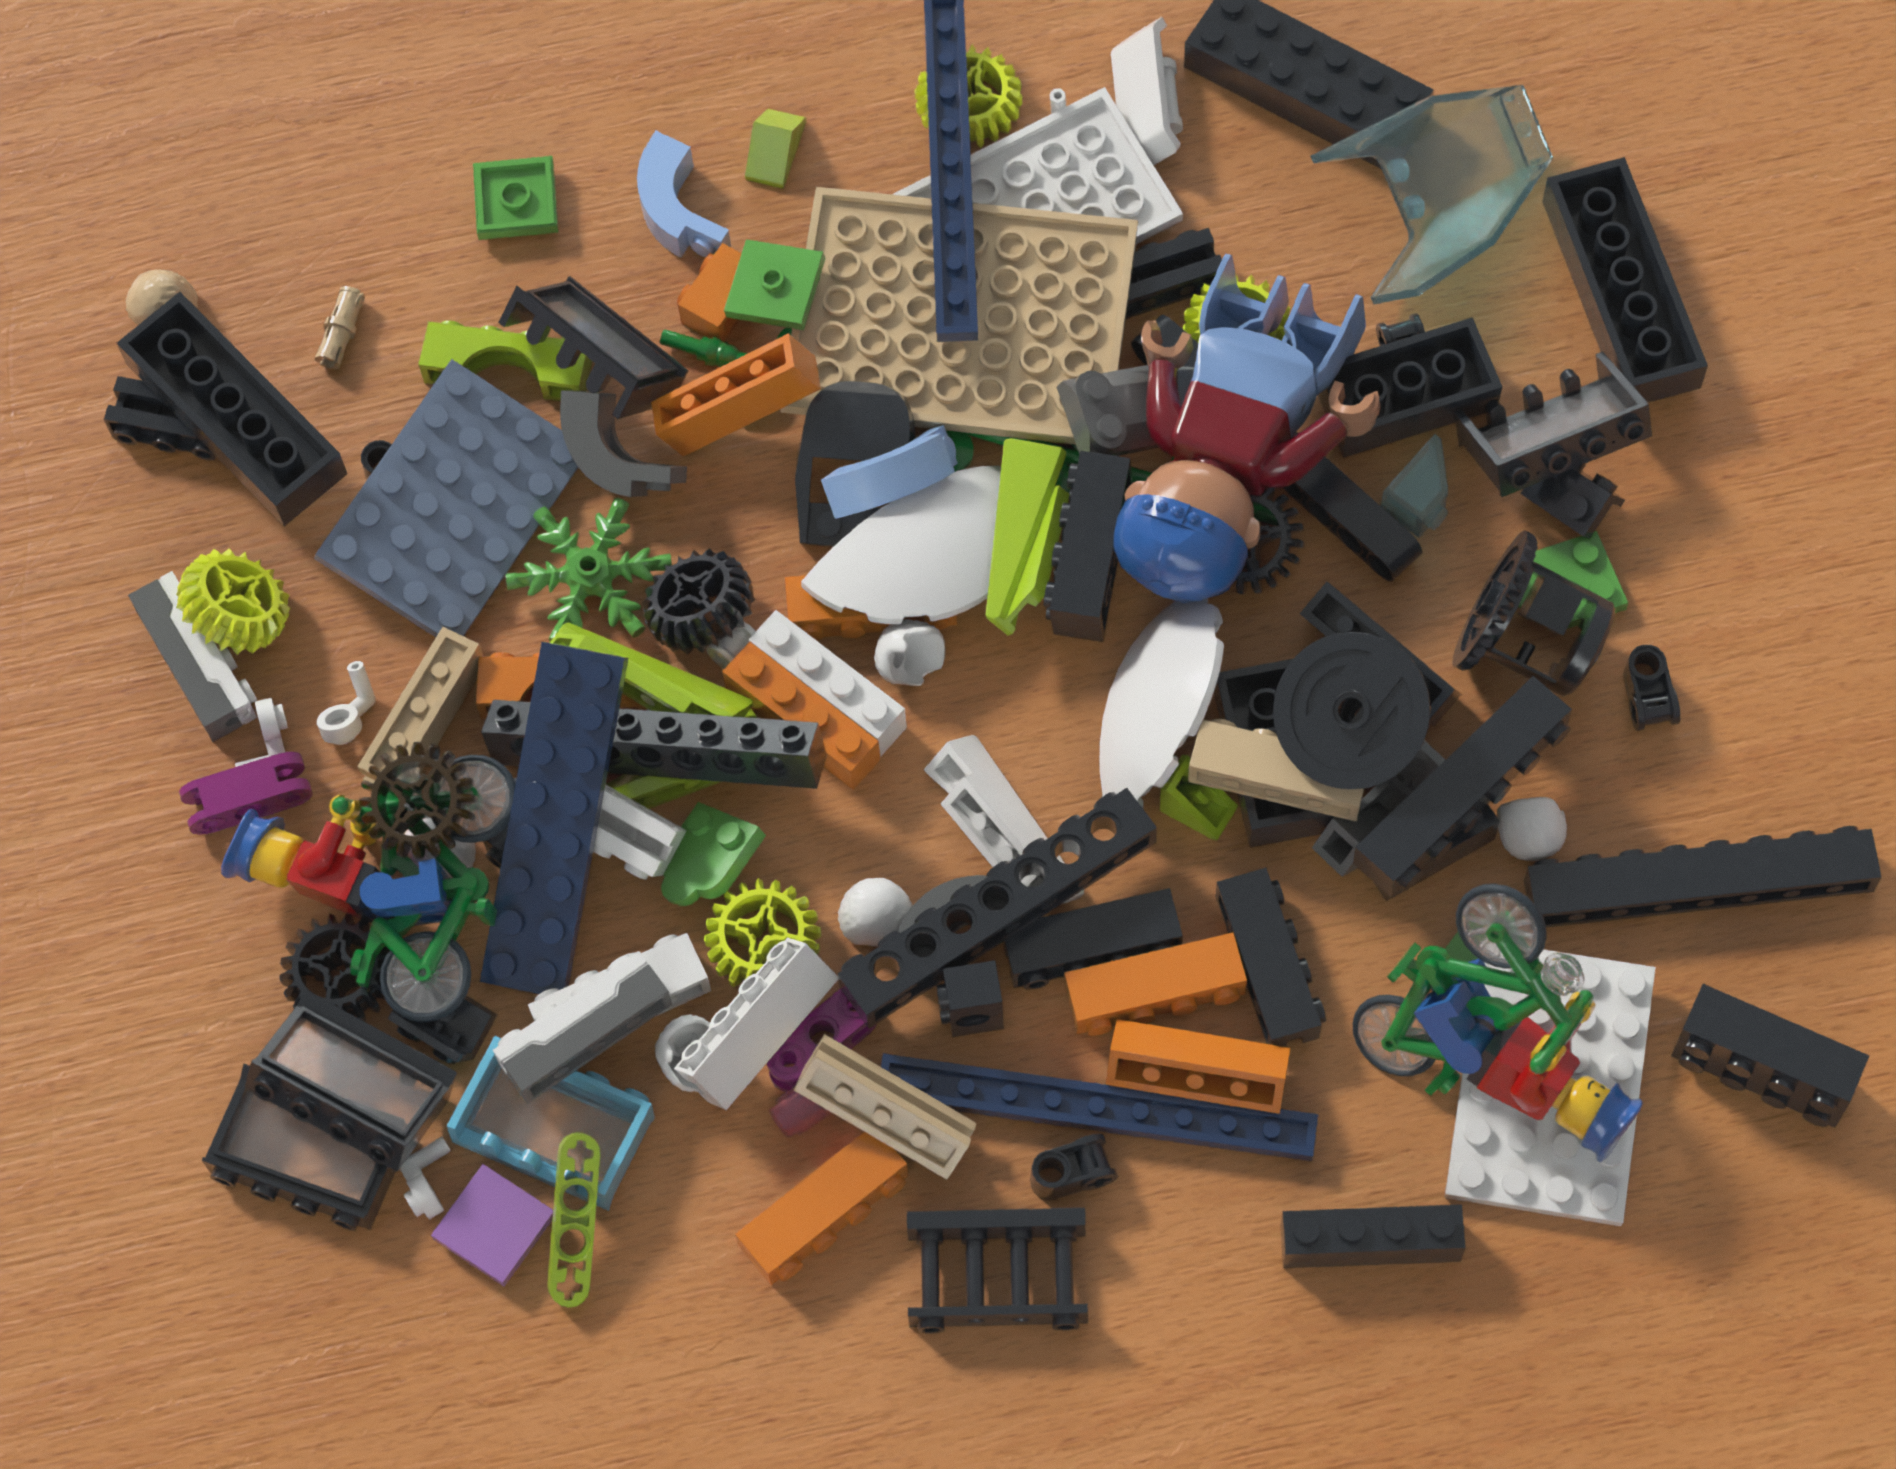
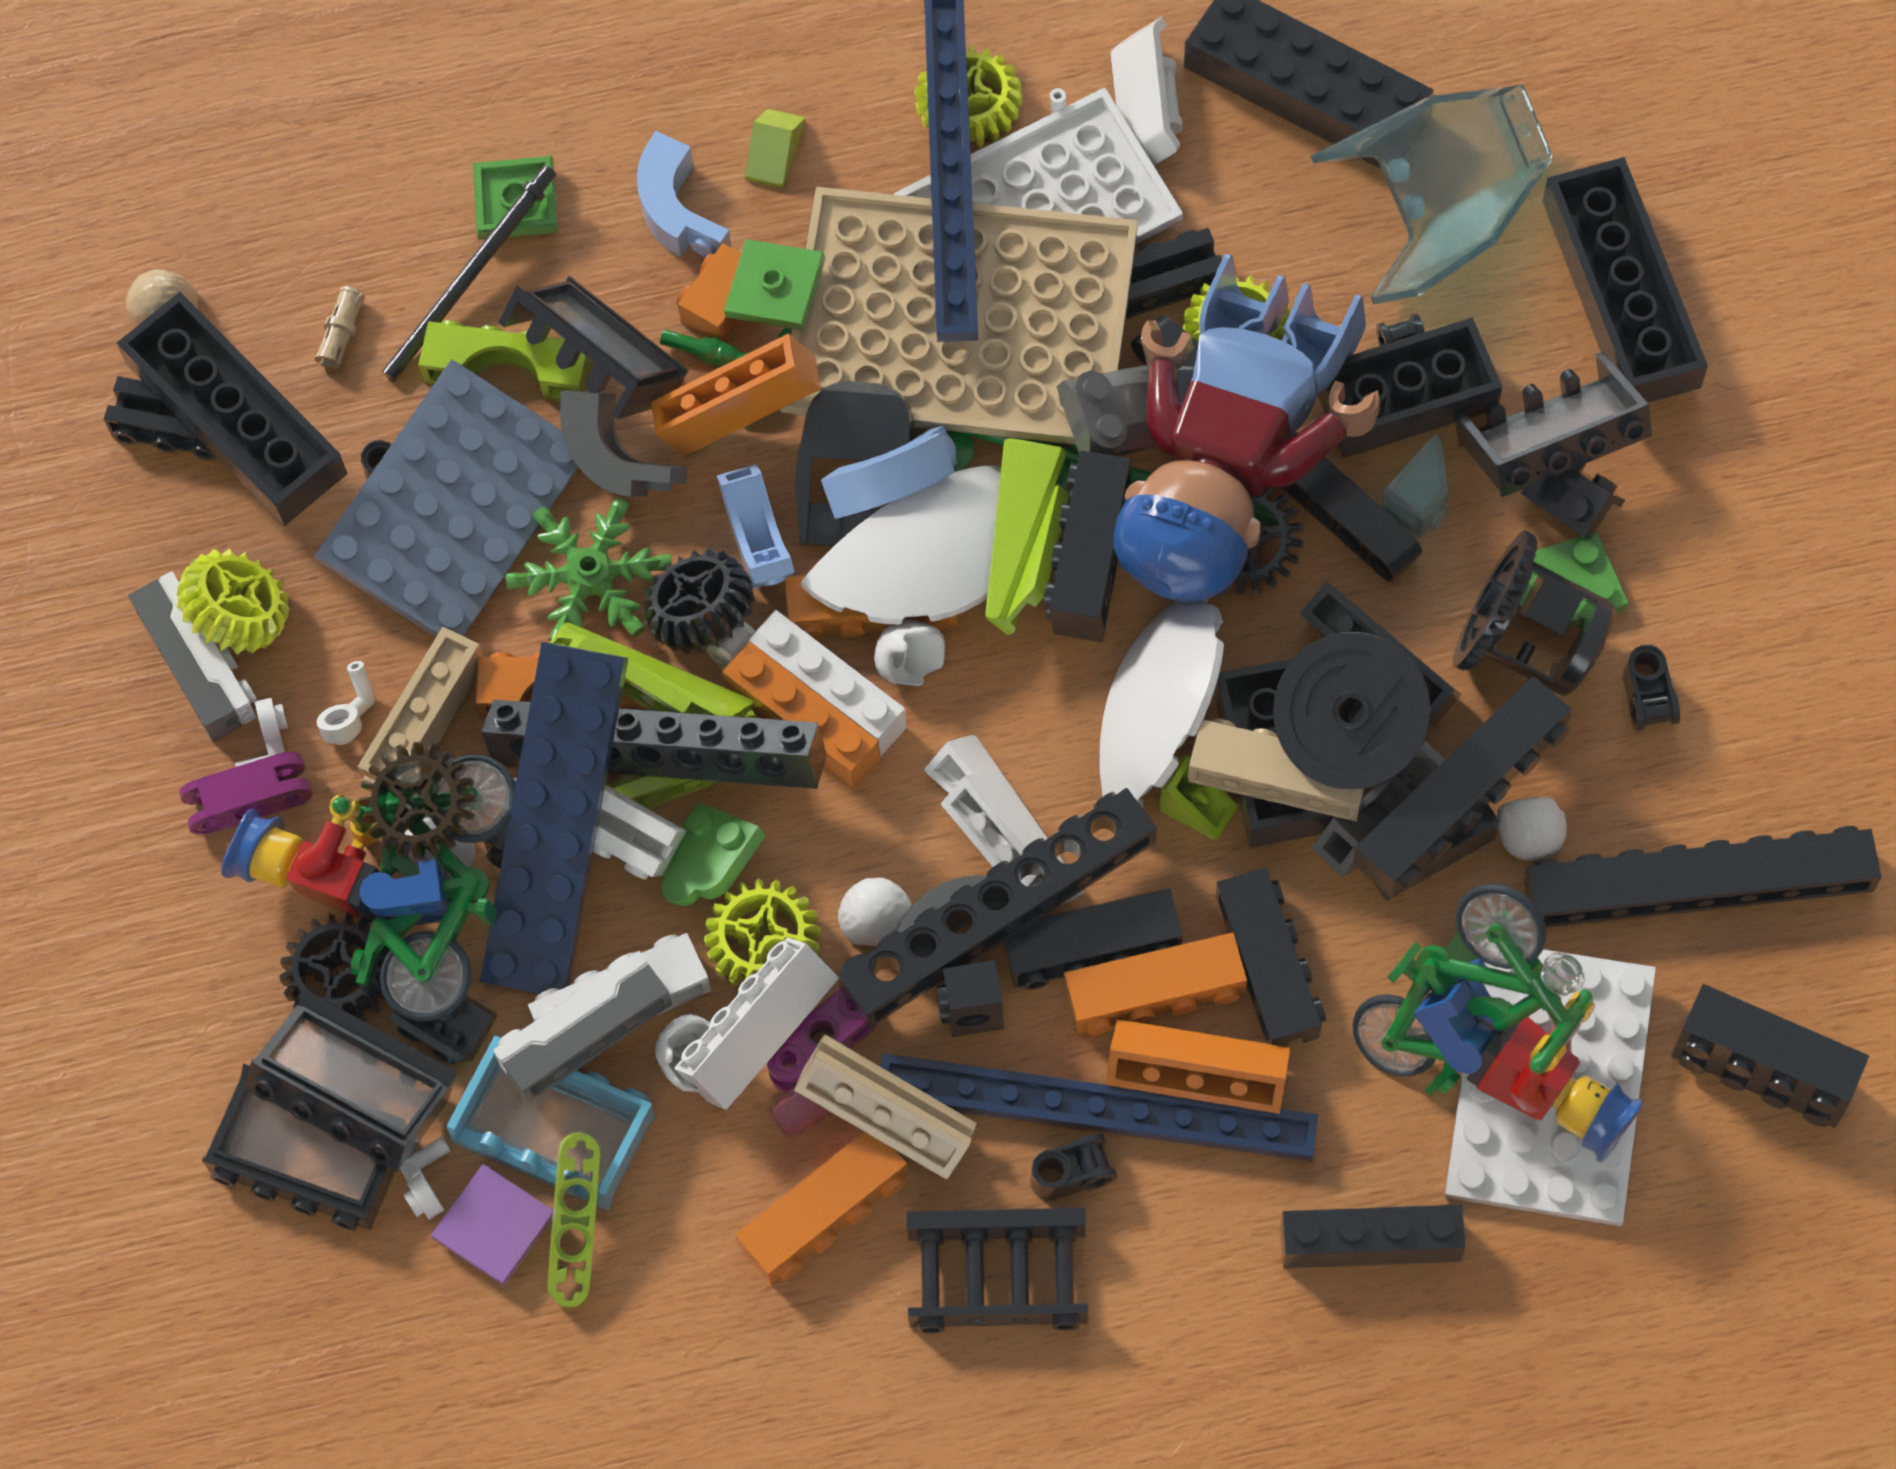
none -> black bar [382,165,557,381]
none -> light blue arch [717,464,795,589]

